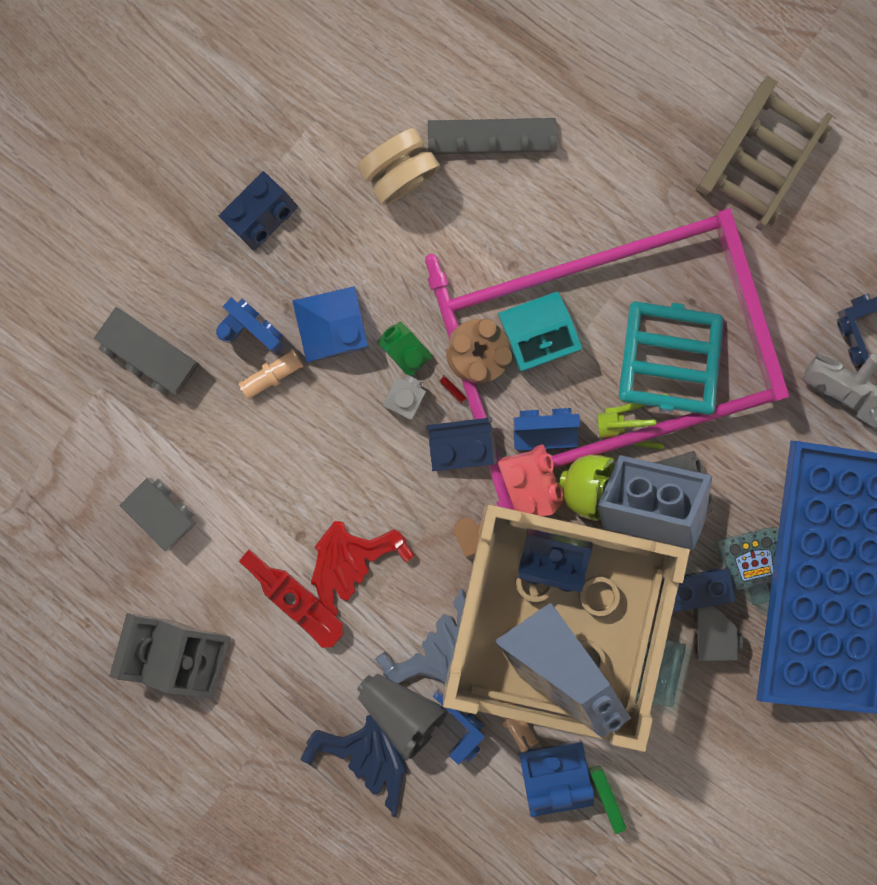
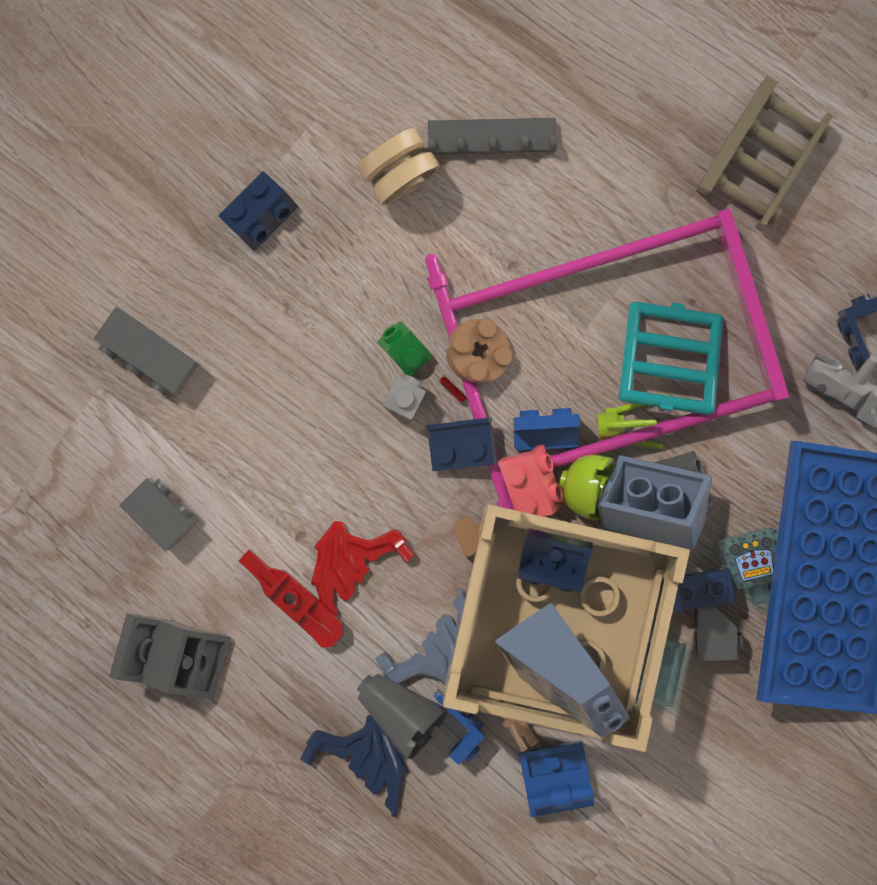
blue plate [216,297,285,355] -> none
light nougat pin [239,349,304,400] -> none
blue slope [292,286,369,363] -> none
teal slope [498,291,582,373] -> none
green tile [589,765,626,834] -> none

